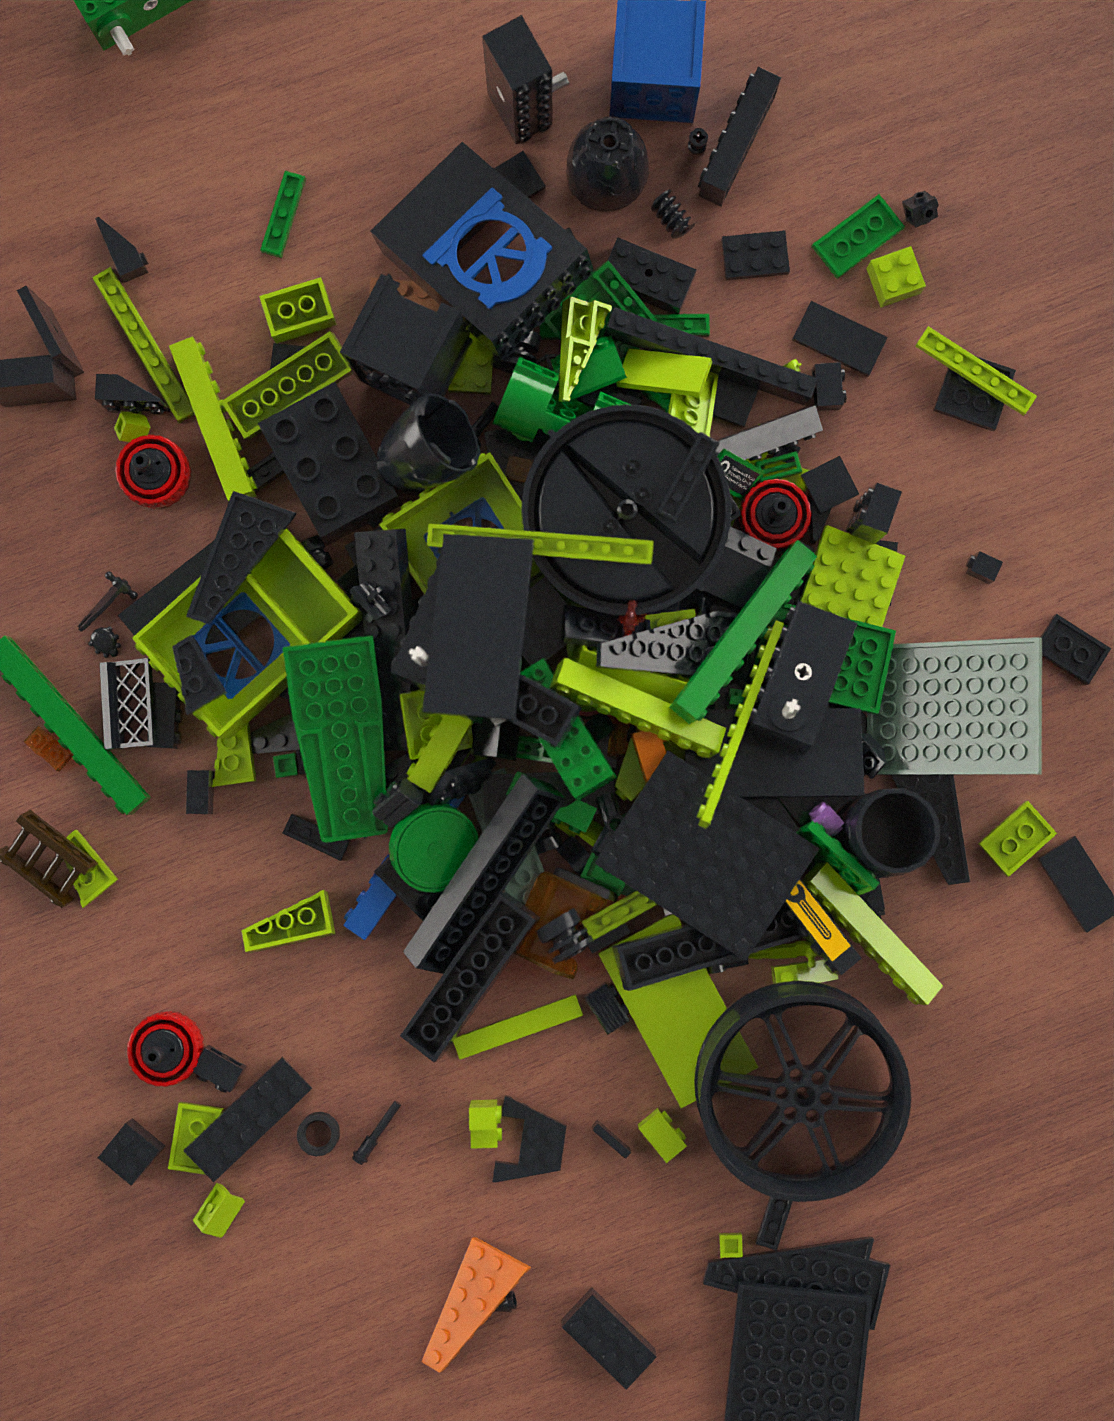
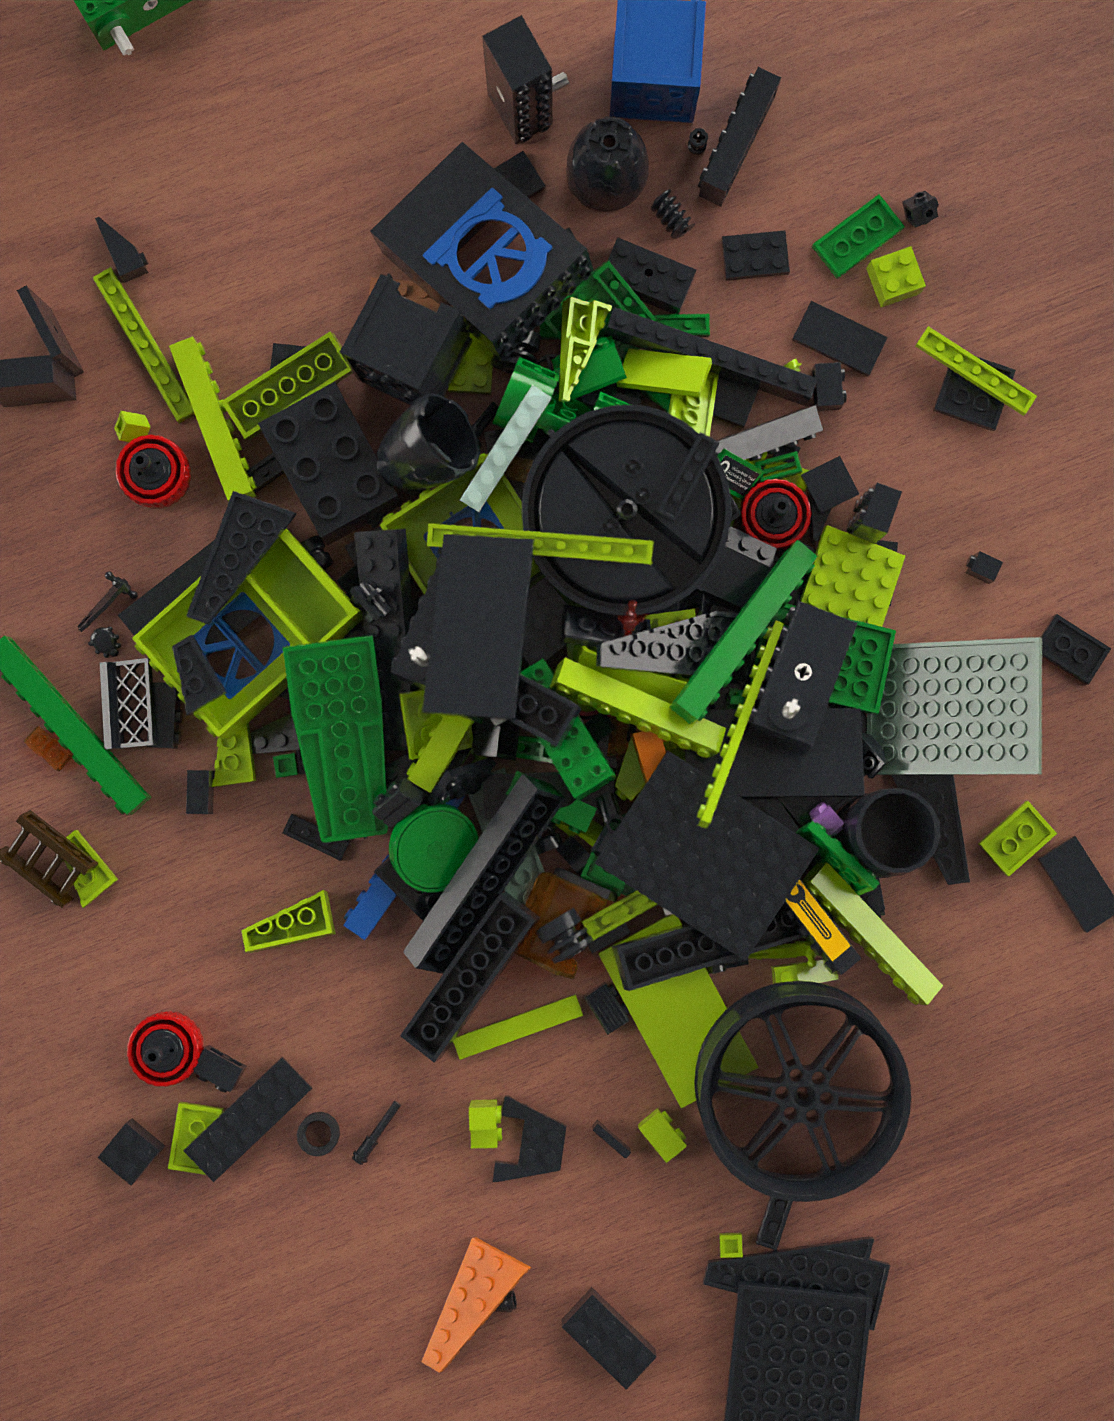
black slope [95,374,170,415] -> none
lime panel [193,1183,245,1238] -> none
lime brick [259,277,337,343] -> none
green tile [260,171,306,258] -> none
none -> light aqua brick [460,385,551,512]

